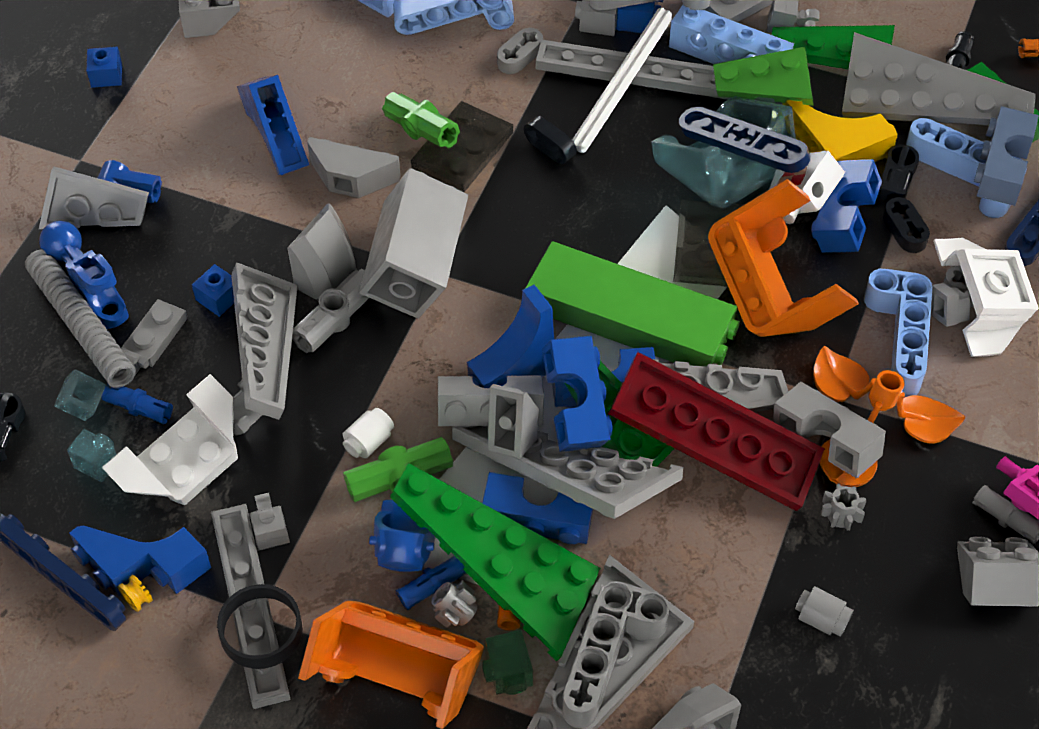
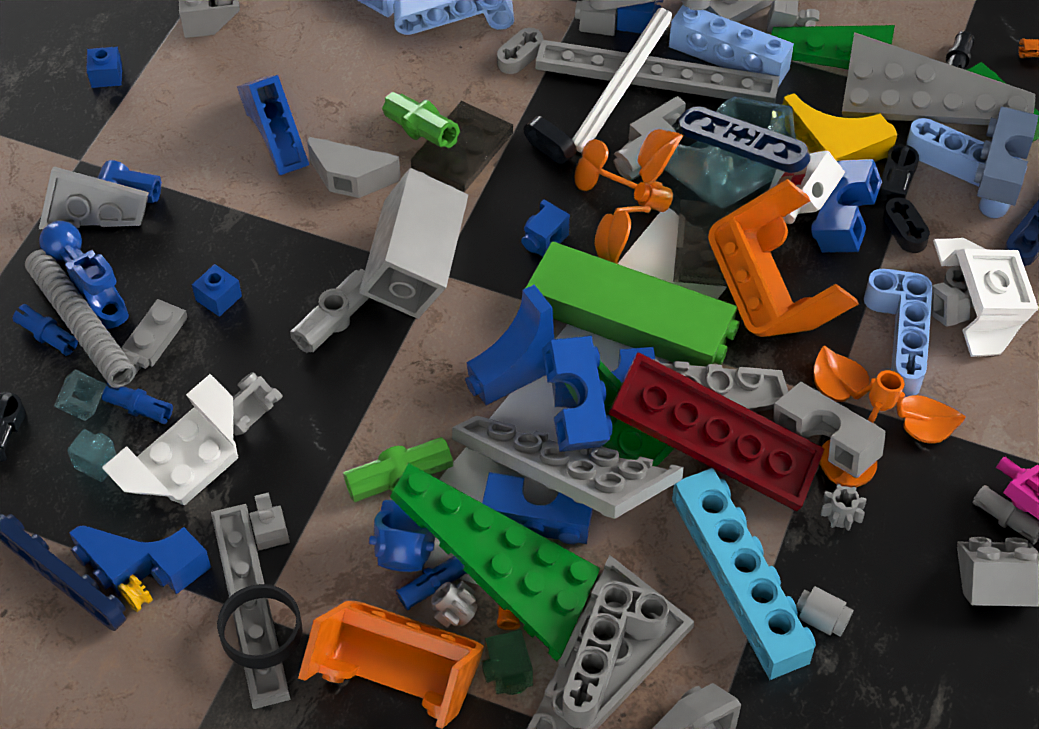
light grey wing [231,263,298,420] -> none
light grey slope [288,203,357,299] -> none
white brick [343,408,394,458] -> none
light grey arch [438,376,544,426] -> none
light grey slope [487,384,539,458] -> none
bright green wing [713,47,814,106] -> none
none -> blue pin [13,304,78,356]
none -> blue brick [521,199,570,257]
none -> orange plant [575,129,683,264]
none -> light grey plate [613,96,686,181]
none -> medium azure brick [672,468,816,680]

